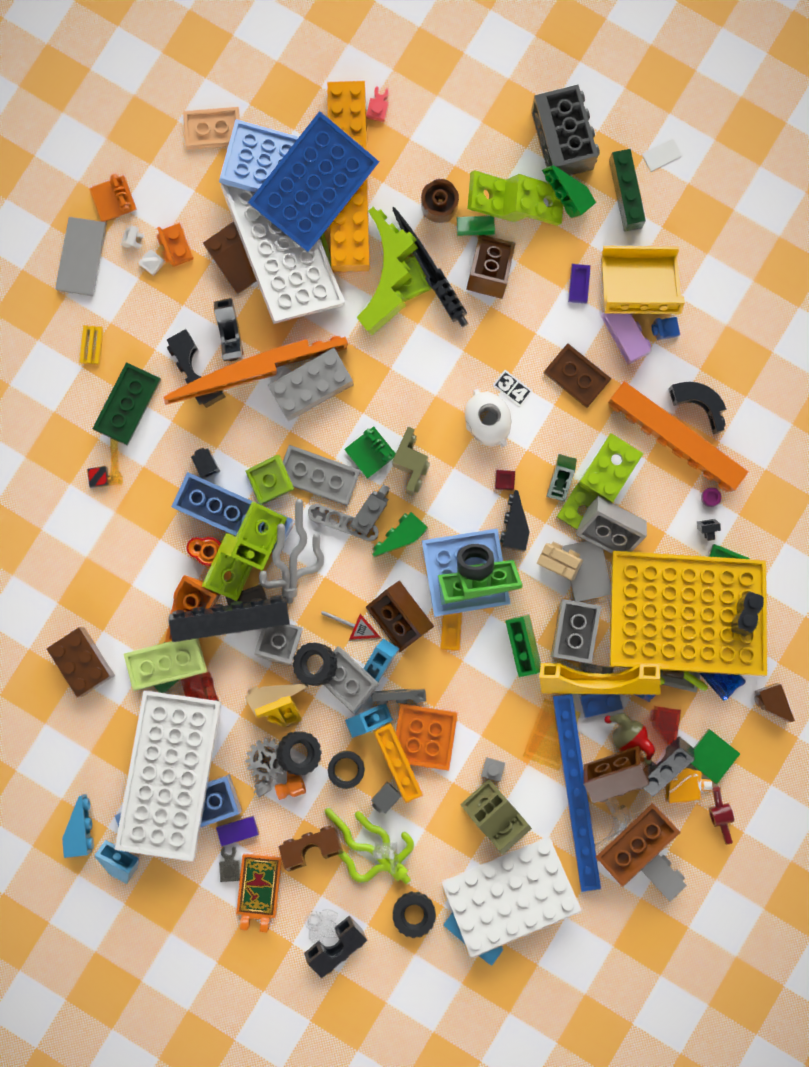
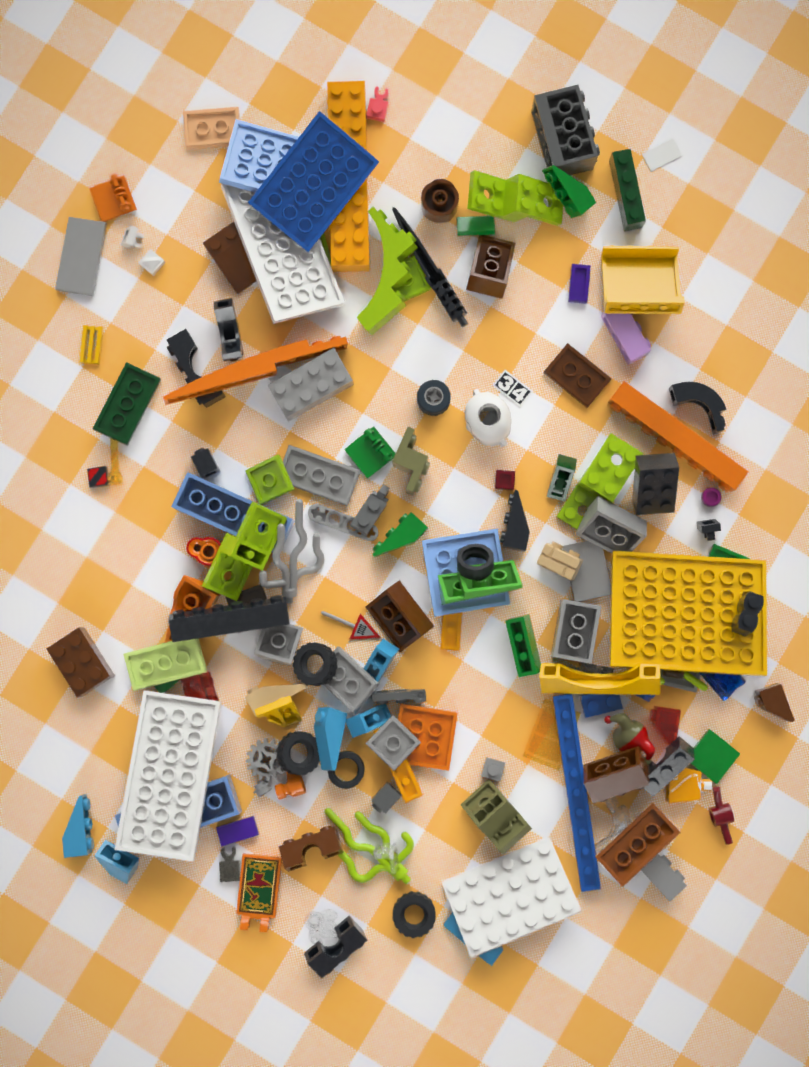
orange bracket [156,223,194,267] -> none
blue bracket [651,316,680,341] -> none
none -> dark azure slope [314,707,348,771]
none -> light grey tile [366,715,421,771]
none -> black wheel [417,380,451,416]
none -> black brick [632,453,679,515]

